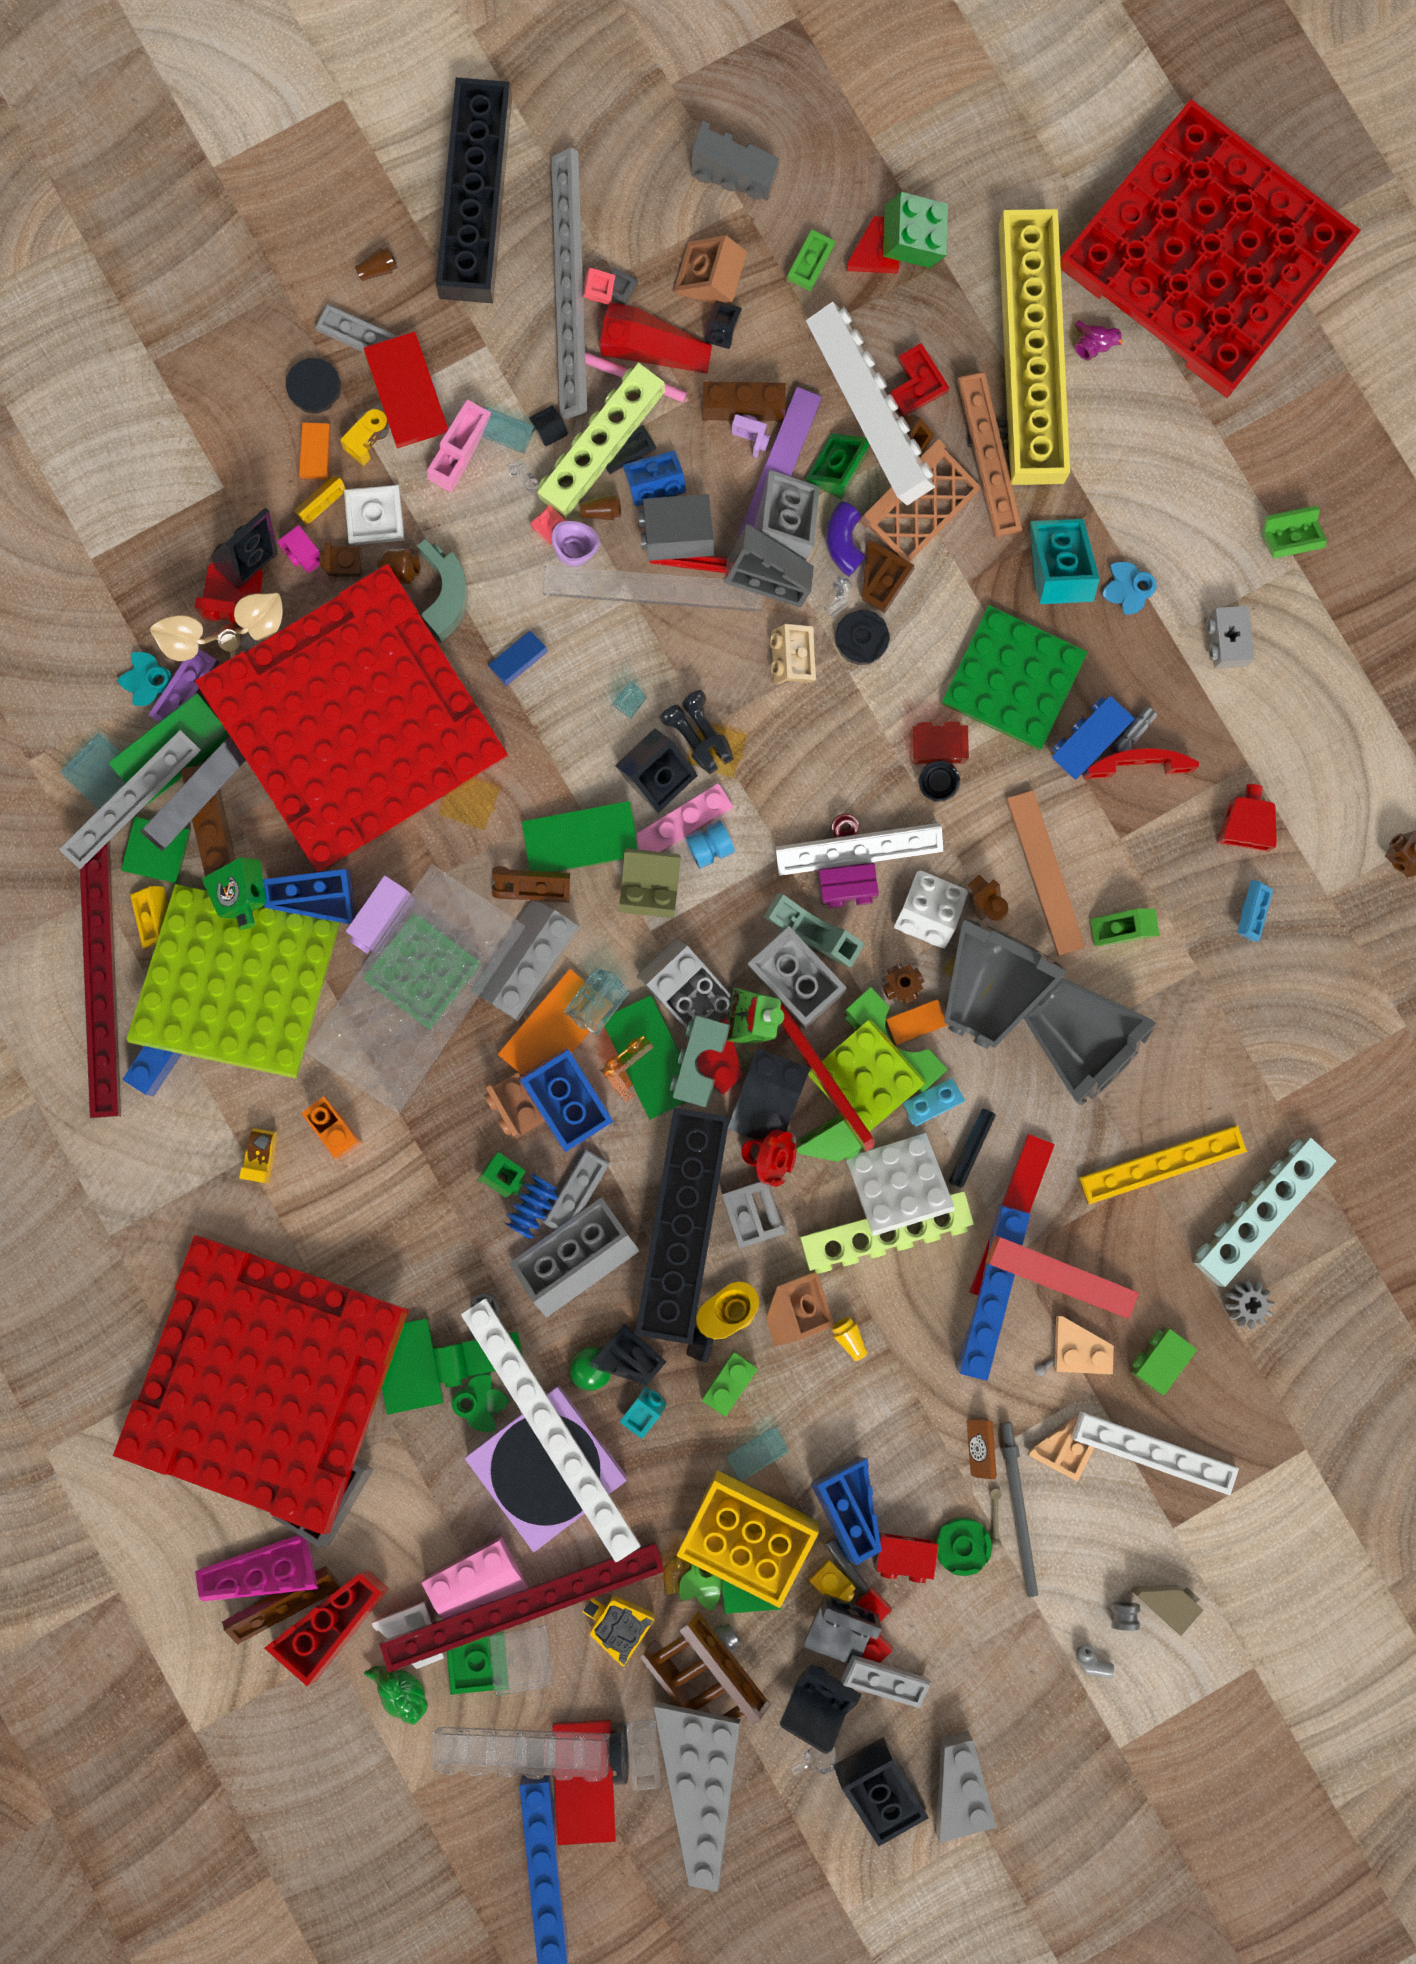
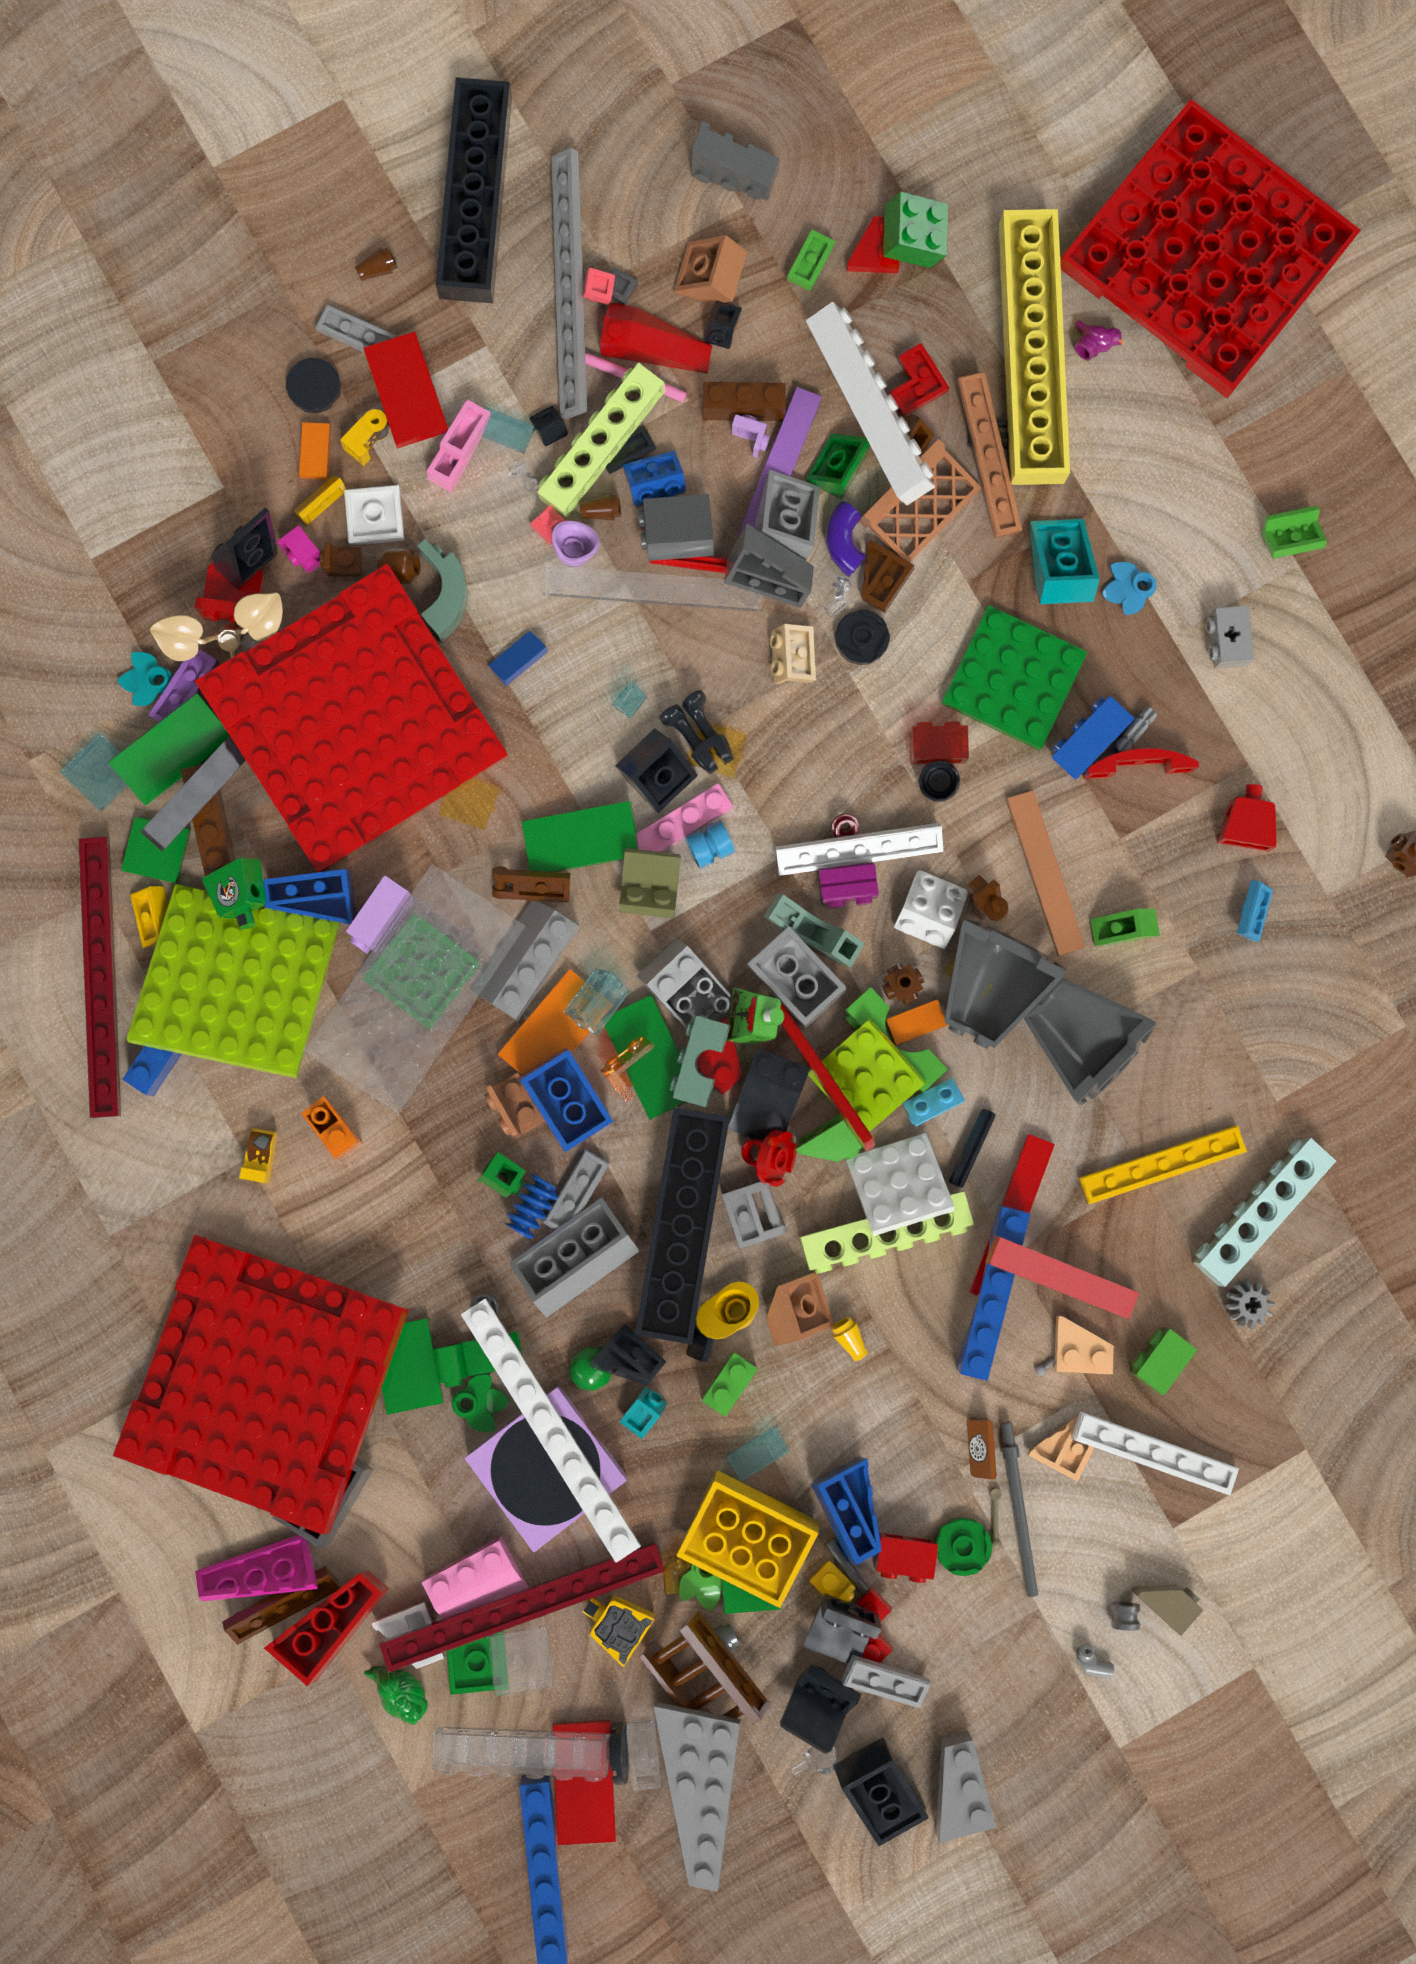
light grey plate [59,730,201,869] -> none

